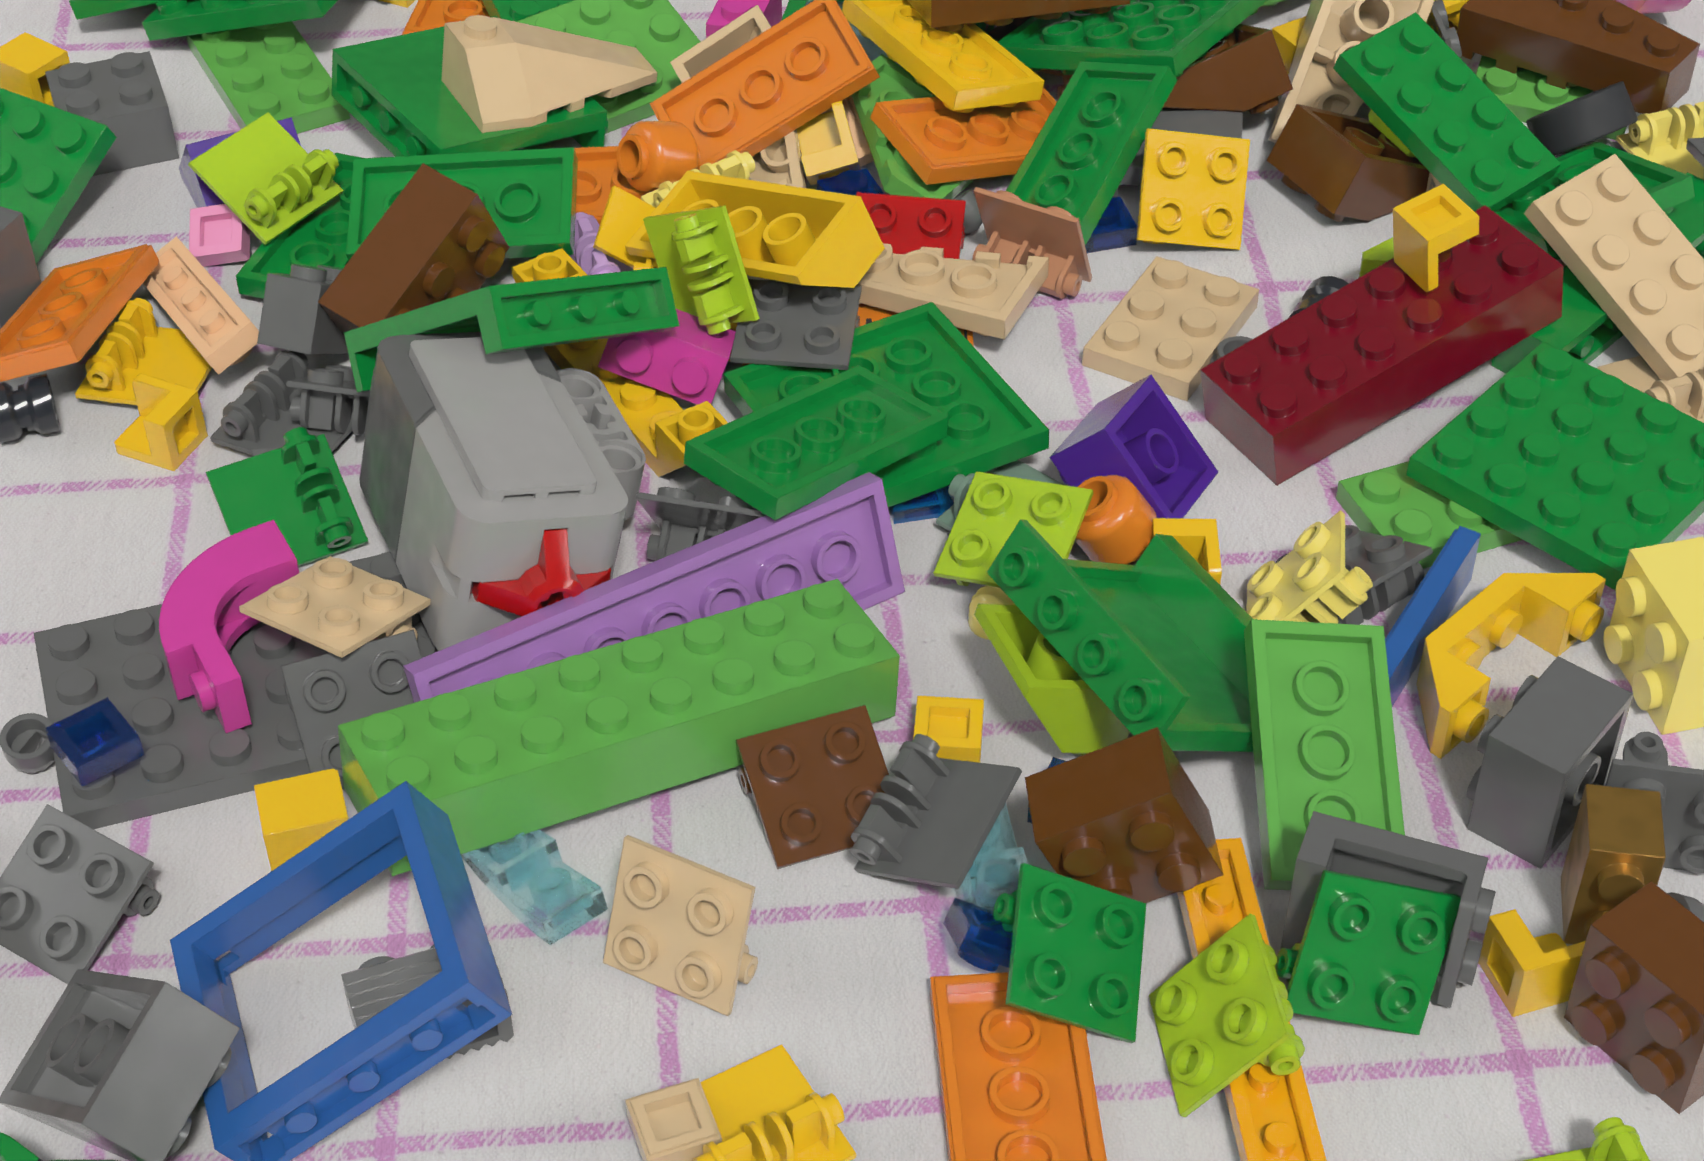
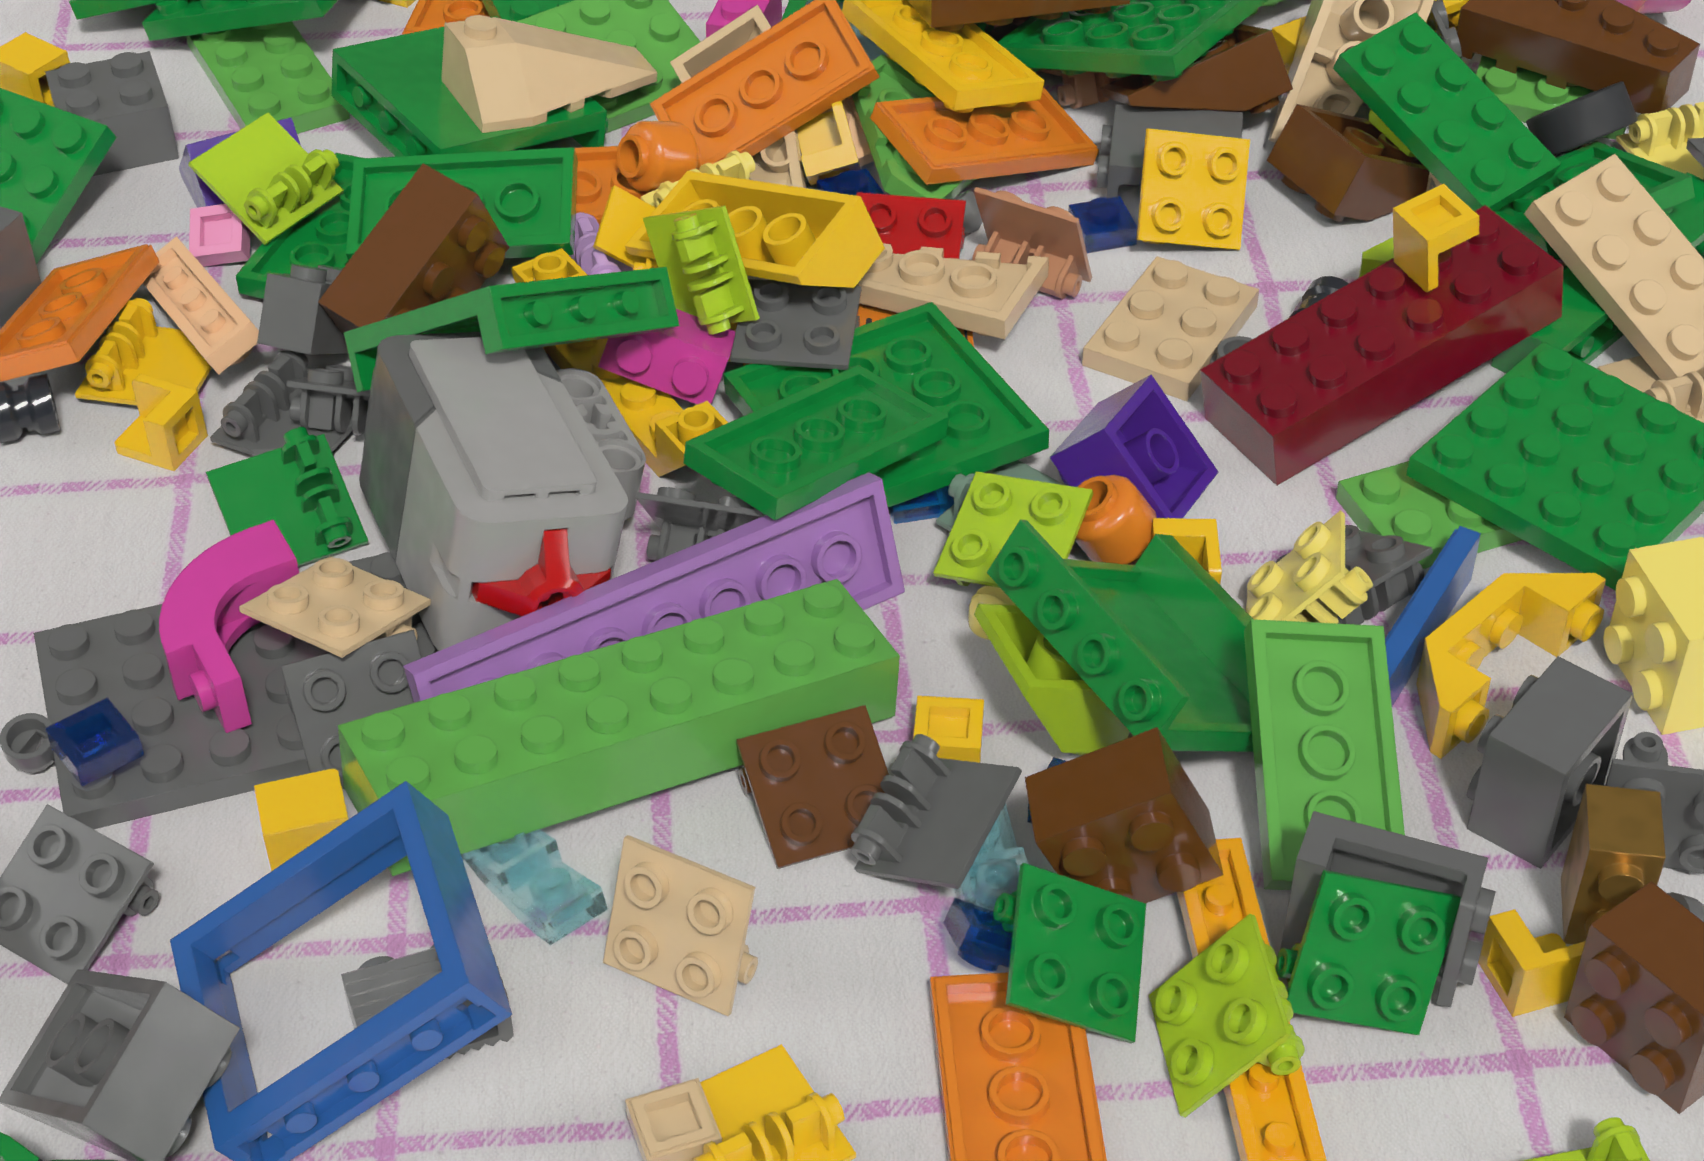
green plate [1006,61,1177,245] -> none

